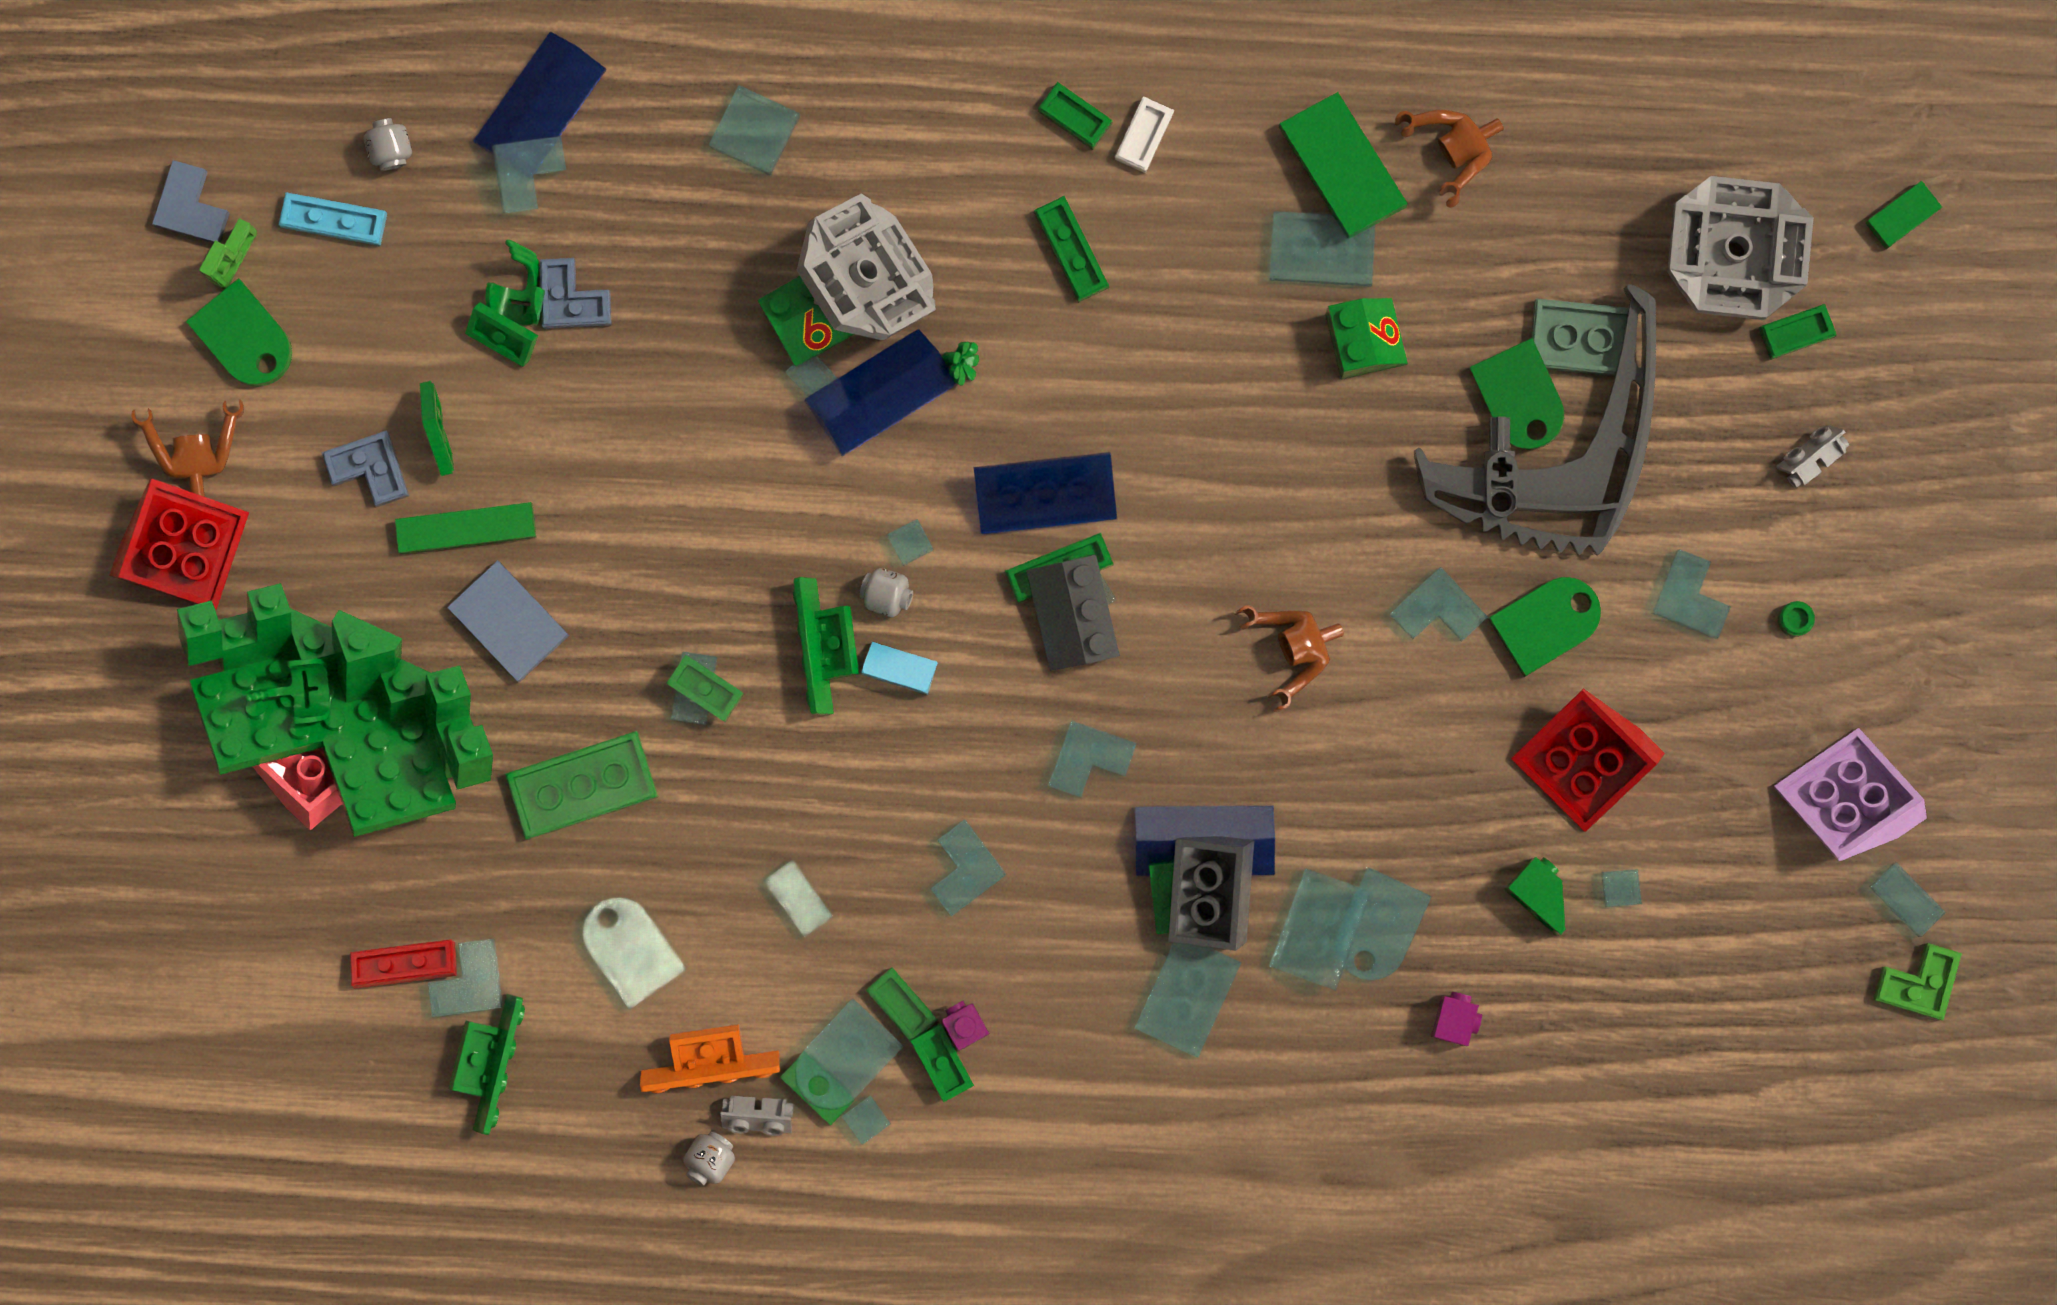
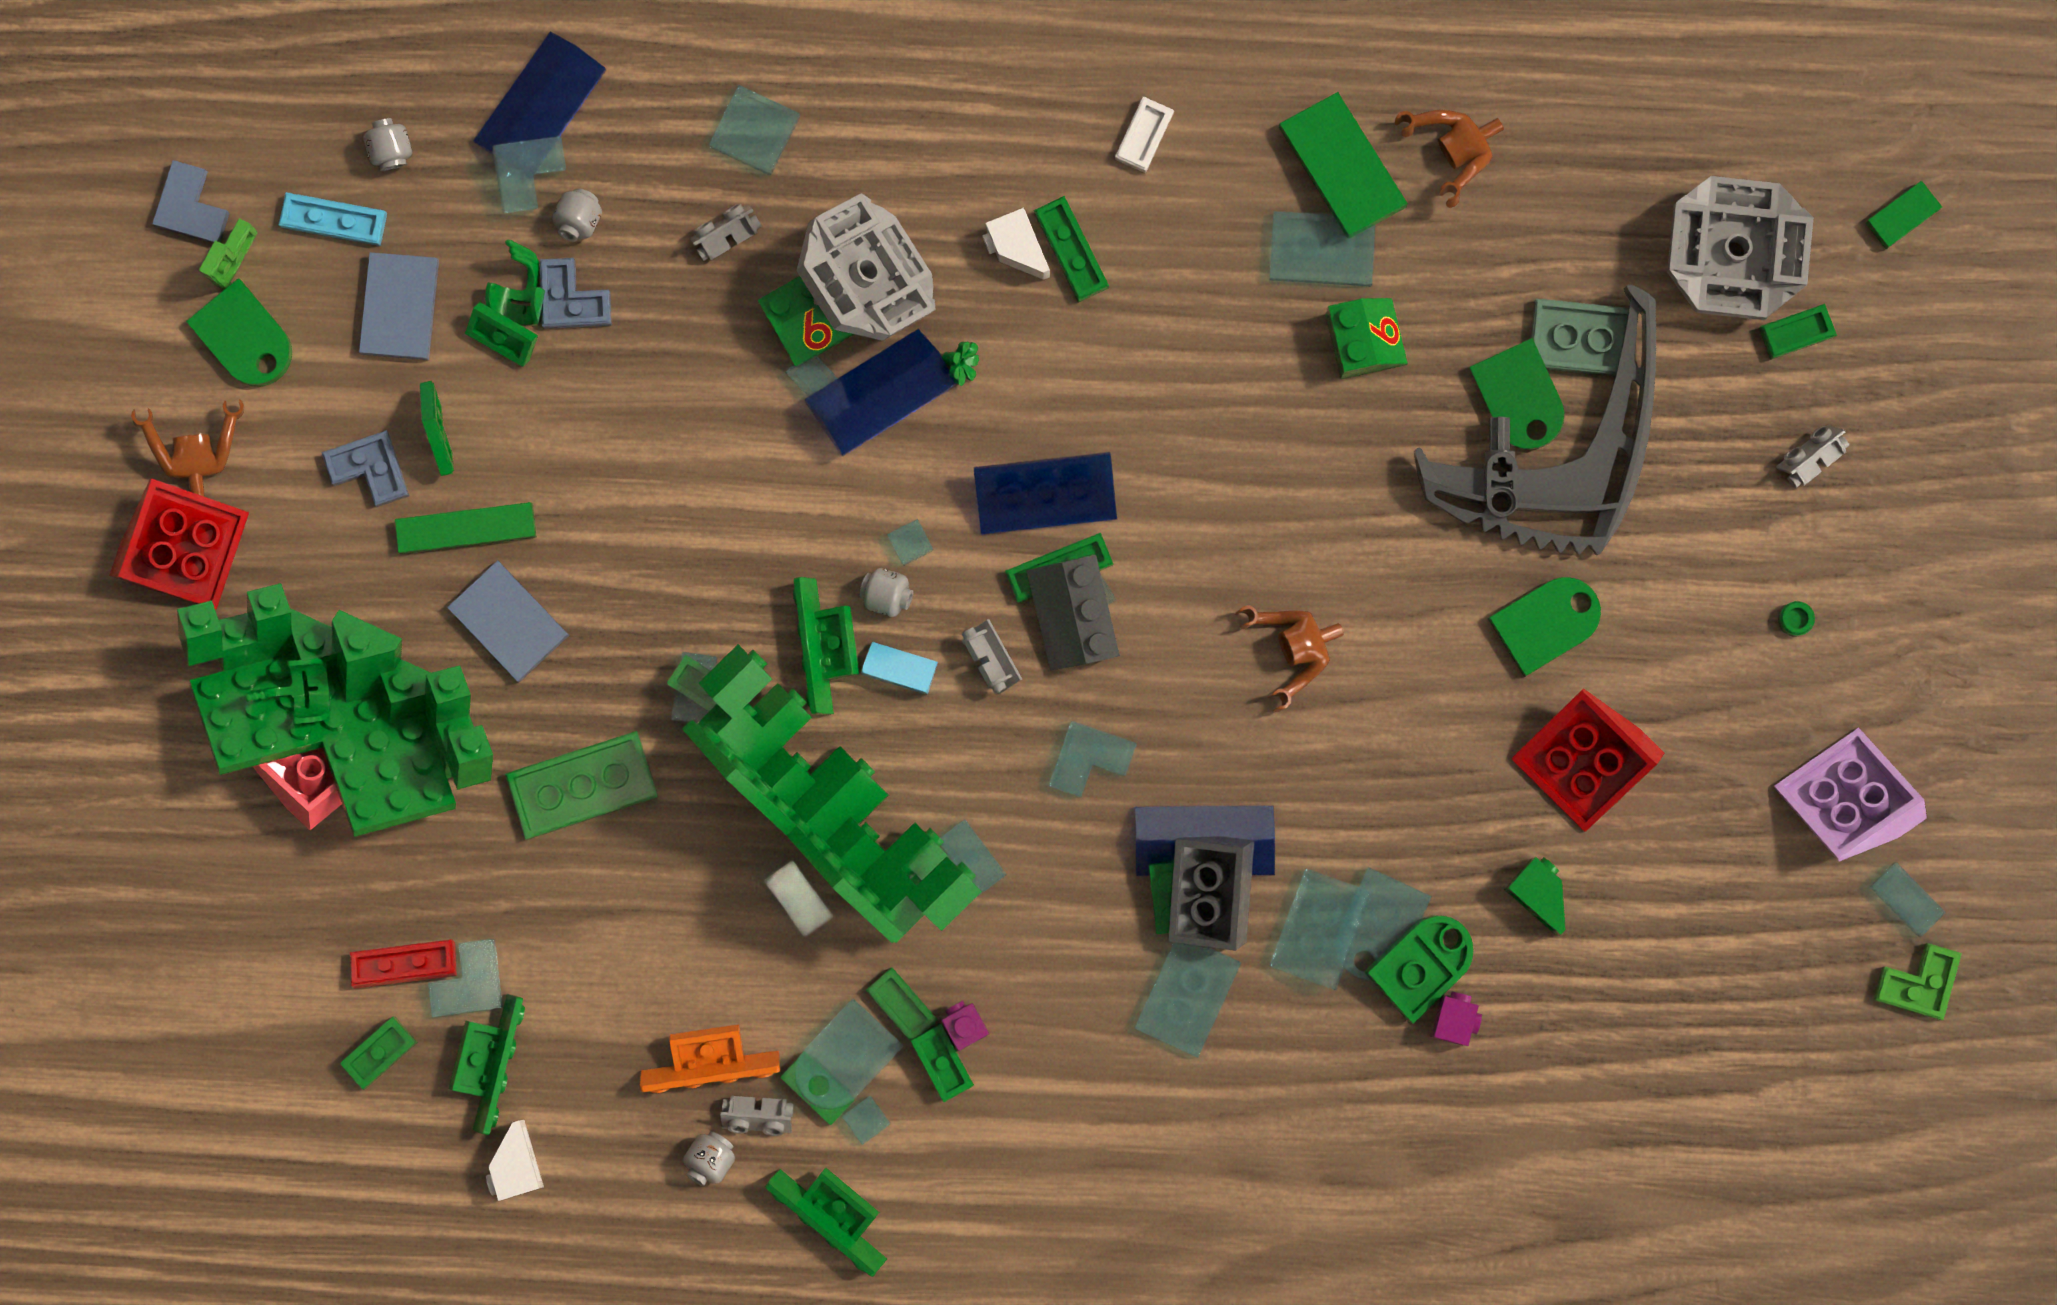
clear light blue tile [583,897,687,1010] -> none
green tile [1038,82,1113,150] -> none
clear light blue tile [1390,567,1488,641] -> none
clear light blue tile [1602,869,1642,907] -> none
clear light blue tile [1652,549,1731,639] -> none
none -> green plate [340,1016,418,1090]
none -> sand blue tile [359,252,439,360]
none -> white slope [486,1120,544,1201]
none -> light grey head [552,189,602,242]
none -> green brick [682,644,982,943]
none -> light grey hinge [690,204,762,261]
none -> green bracket [765,1168,887,1277]
none -> light grey hinge [962,619,1022,694]
none -> white slope [982,208,1050,280]
none -> green tile [1364,915,1474,1024]

